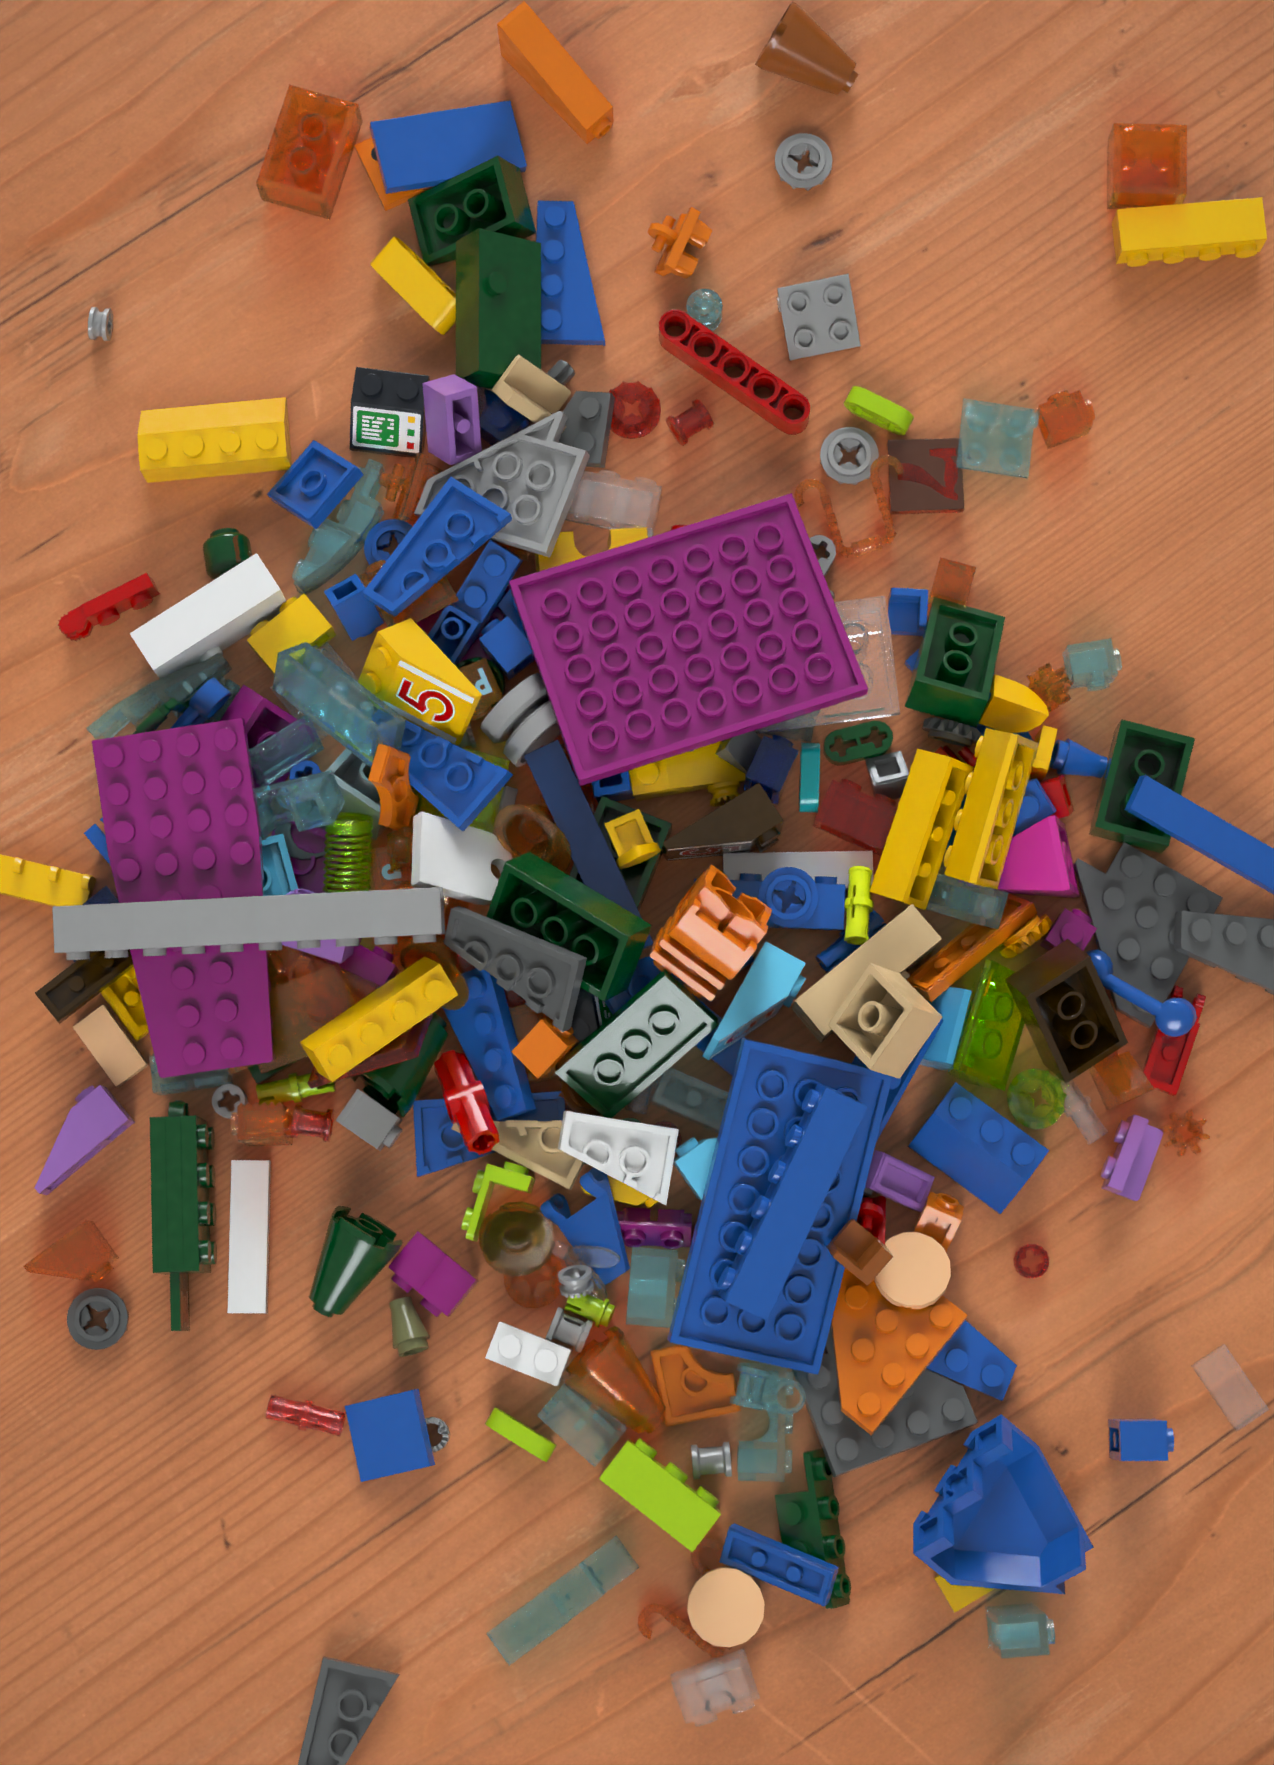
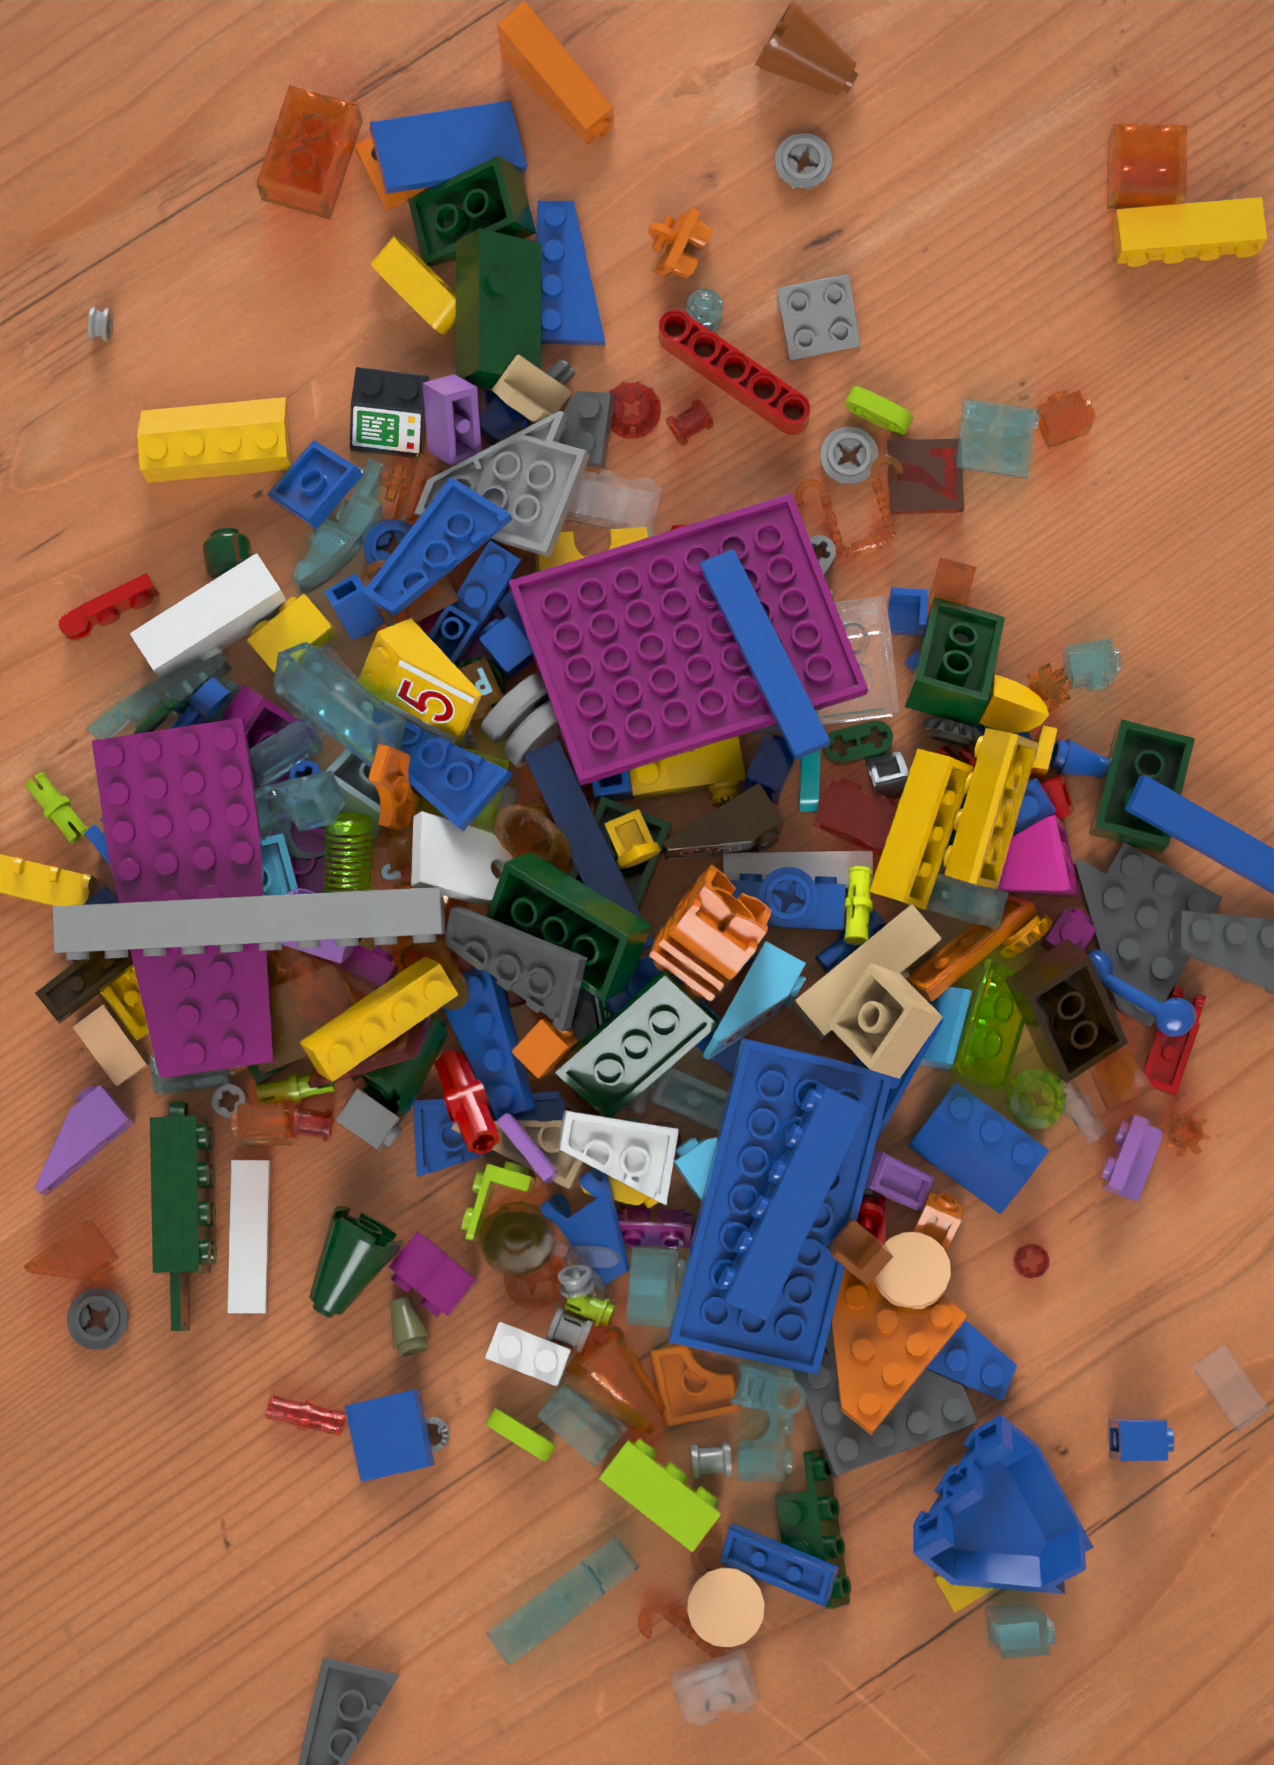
dark grey slope [715,731,764,774] -> none
none -> lime pin [25,772,89,844]
none -> medium lavender tile [496,1113,559,1184]
none -> blue tile [699,549,830,760]

